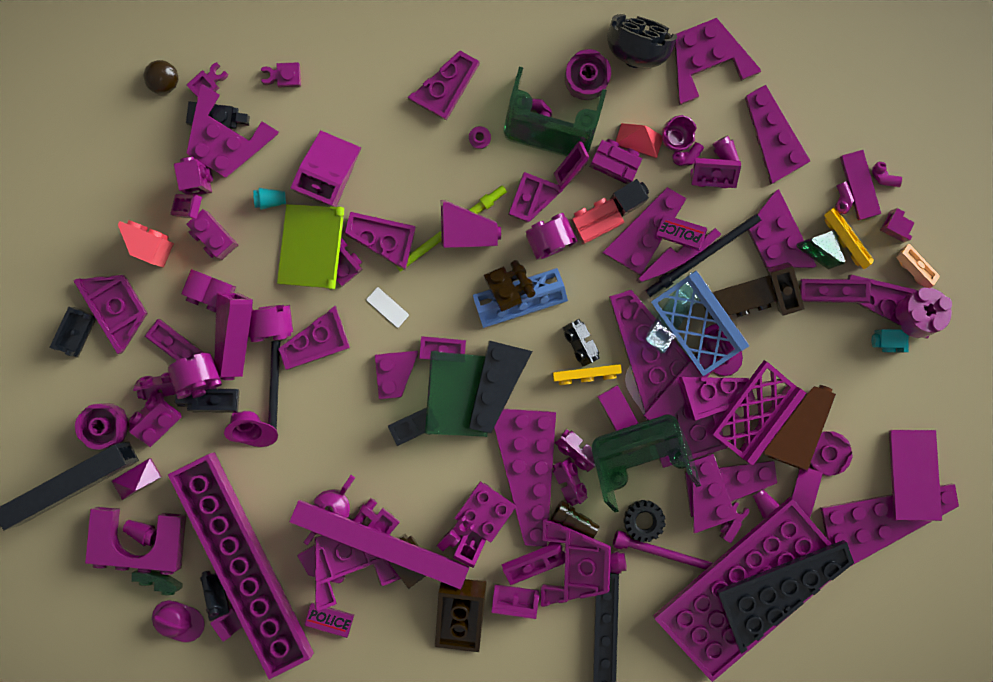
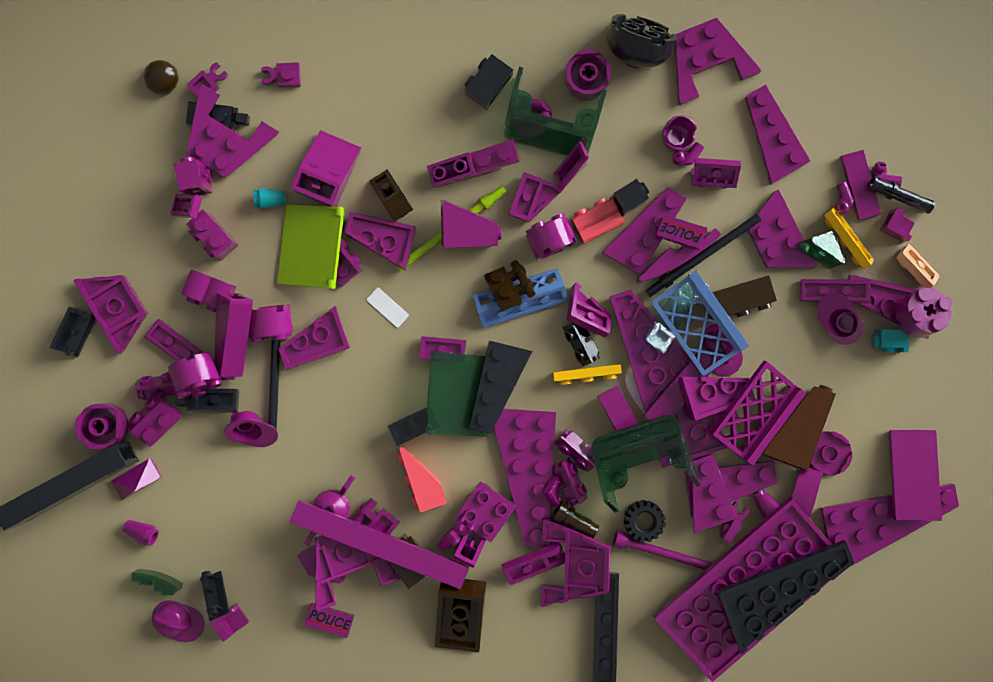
magenta arch [85,507,186,575] -> none
coral slope [118,220,174,268] -> none
magenta brick [168,452,314,680] -> none
magenta wing [375,351,418,399] -> none
magenta wing [407,51,480,121] -> none
magenta plate [469,126,491,149] -> none
magenta hinge [491,584,539,619] -> none
magenta brick [589,139,643,184] -> none
magenta cone [610,551,627,574] -> none
coral slope [616,123,662,158] -> none
magenta cone [712,135,739,161] -> none
dark brown brick [766,262,805,316] -> none
none -> dark brown slope [369,169,413,222]
none -> coral slope [397,446,447,513]
none -> magenta slope [427,139,520,188]
none -> black brick [464,54,513,110]
none -> magenta tile [543,475,562,508]
none -> magenta wing [566,283,612,338]
none -> magenta piece [817,293,864,345]
none -> black pin [868,176,935,214]

